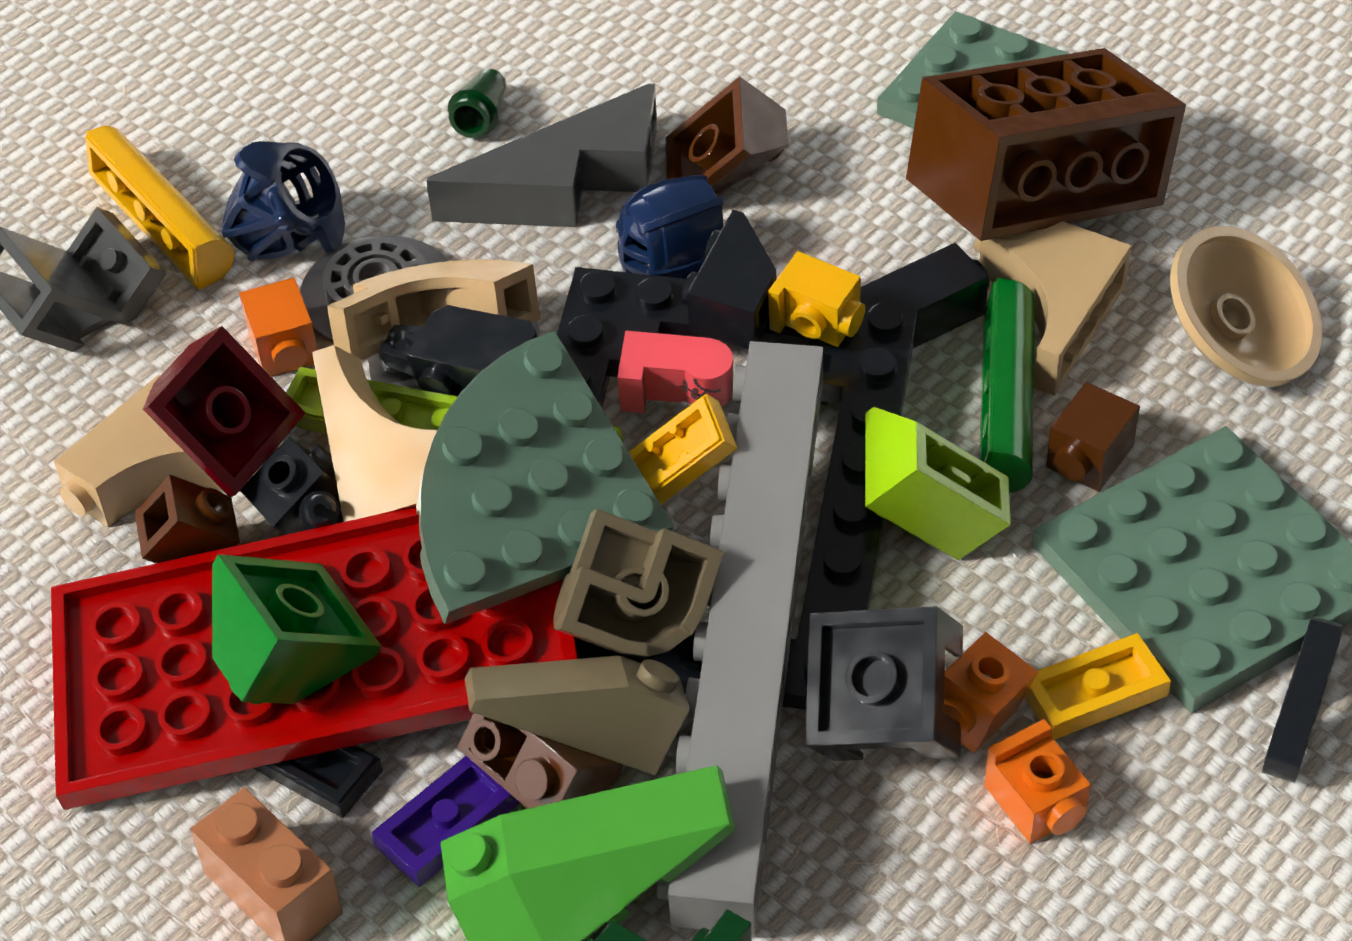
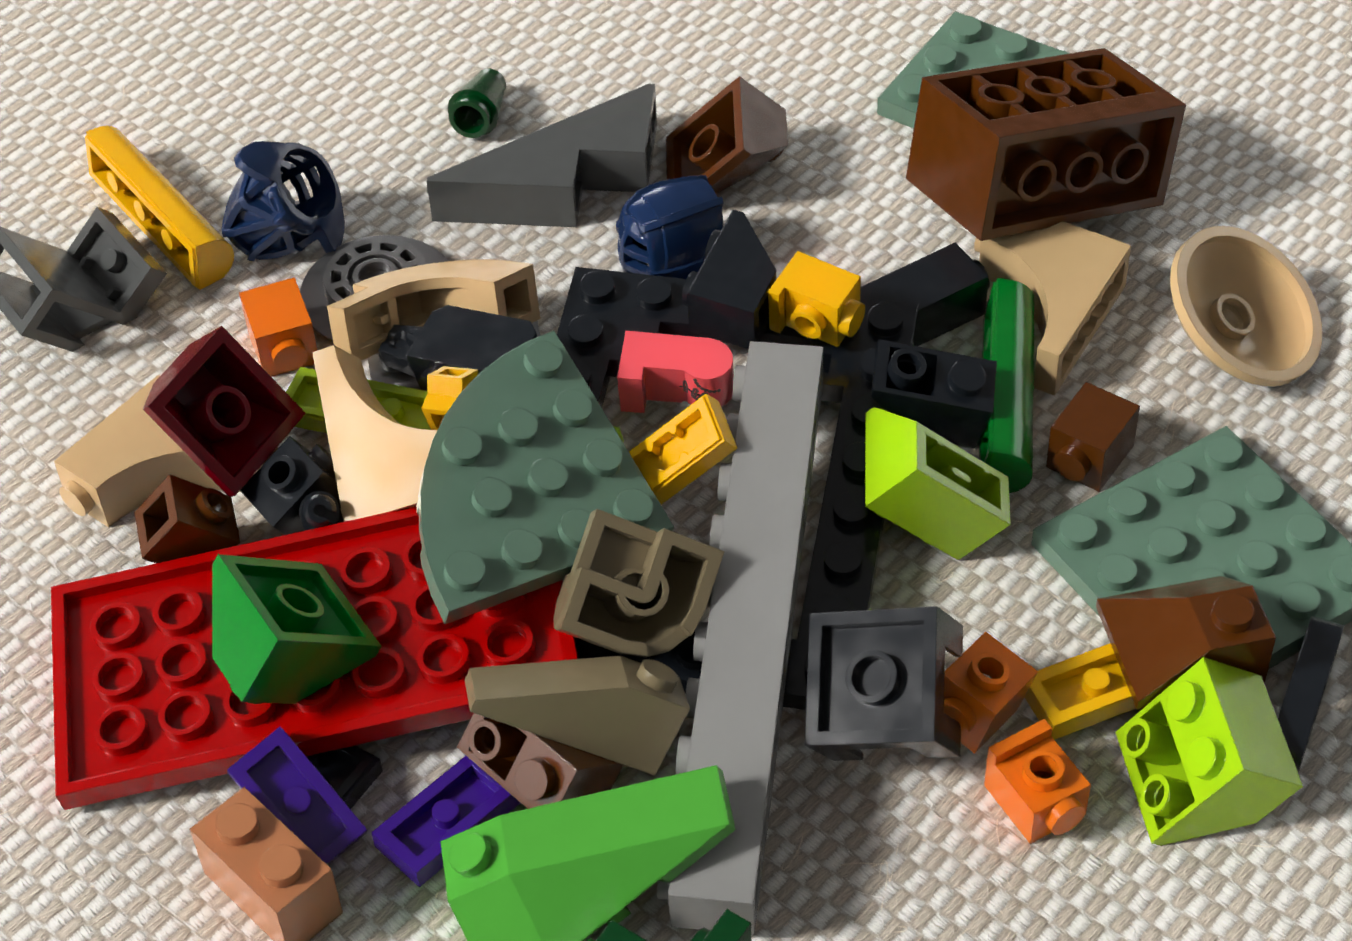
none -> dark purple plate [227,726,367,865]
none -> yellow piece [421,366,478,430]
none -> black slope [871,339,997,449]
none -> reddish brown slope [1096,576,1276,710]
none -> lime slope [1115,657,1303,846]

